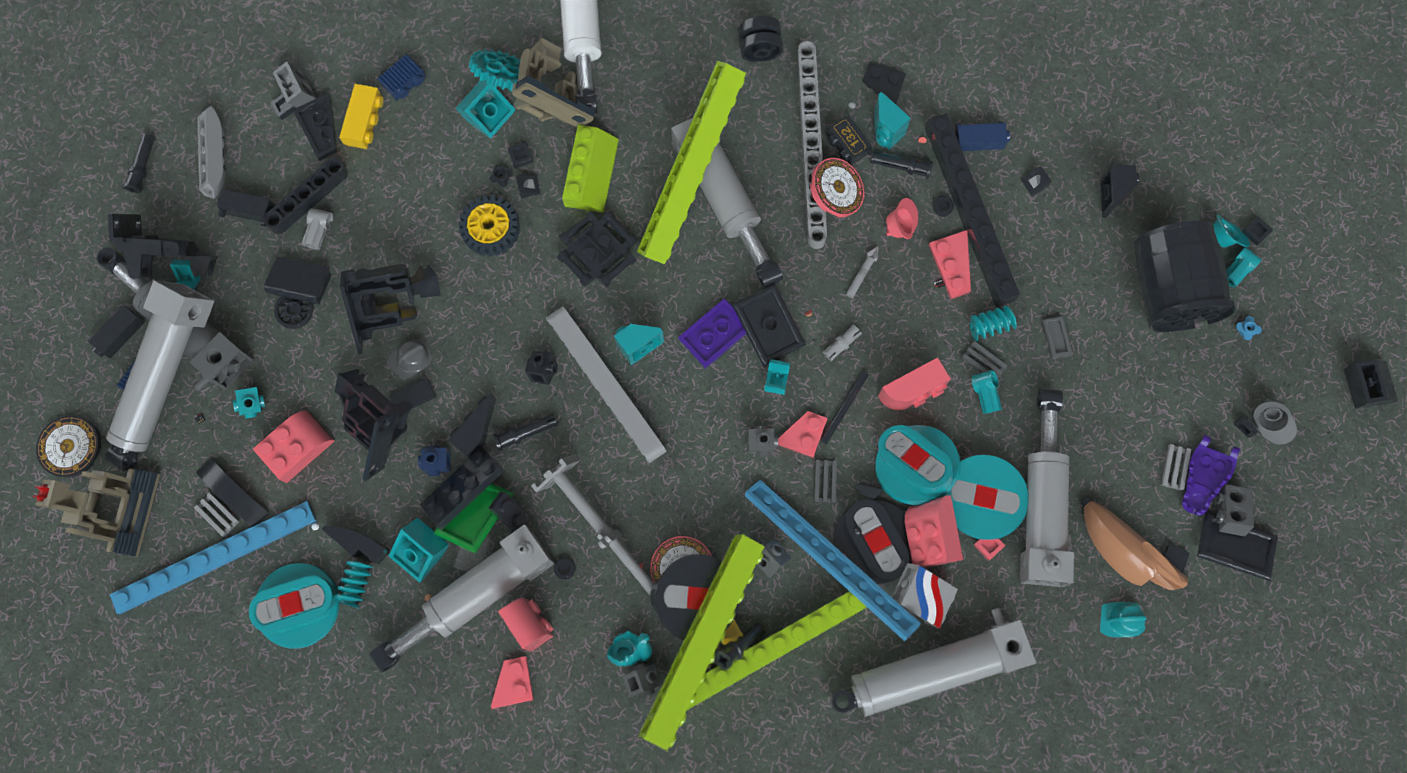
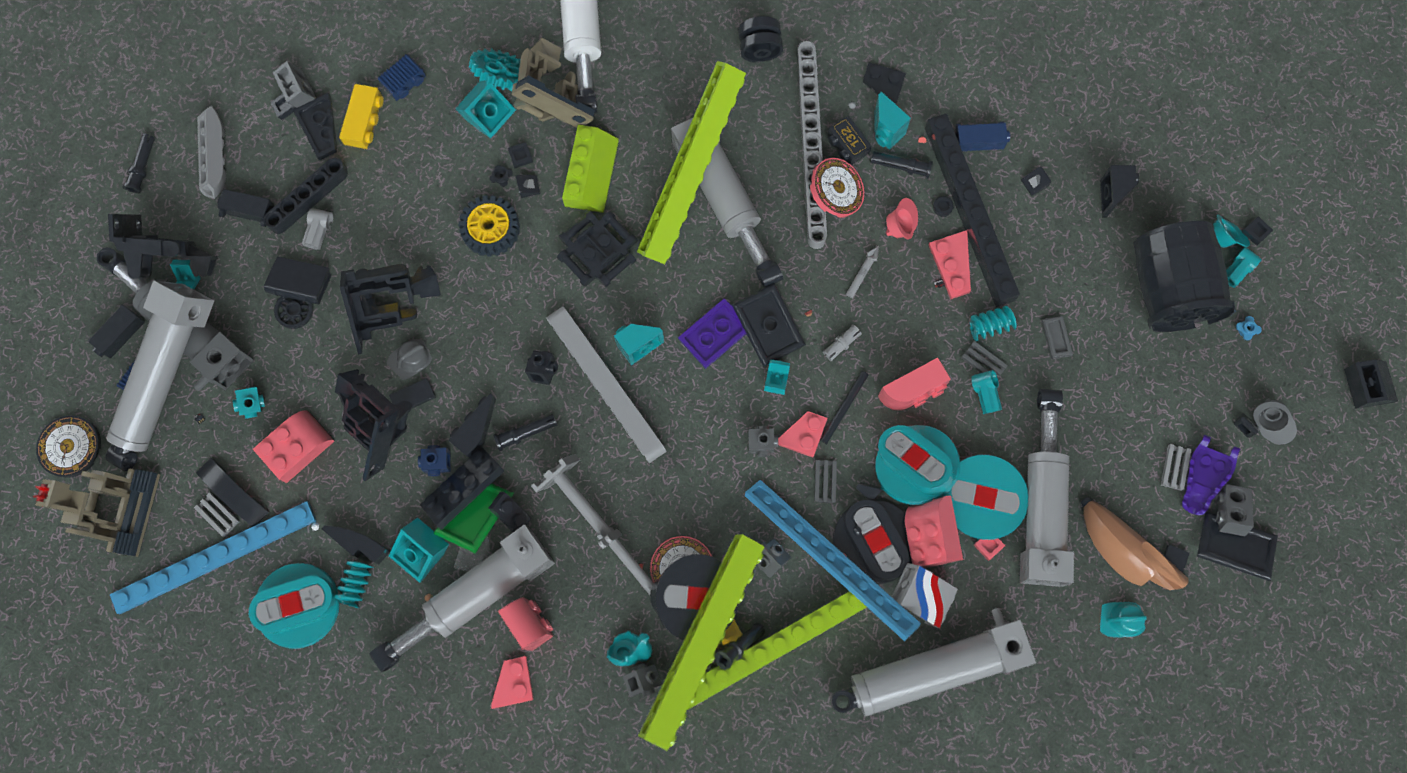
black tile [554,558,576,580] -> none

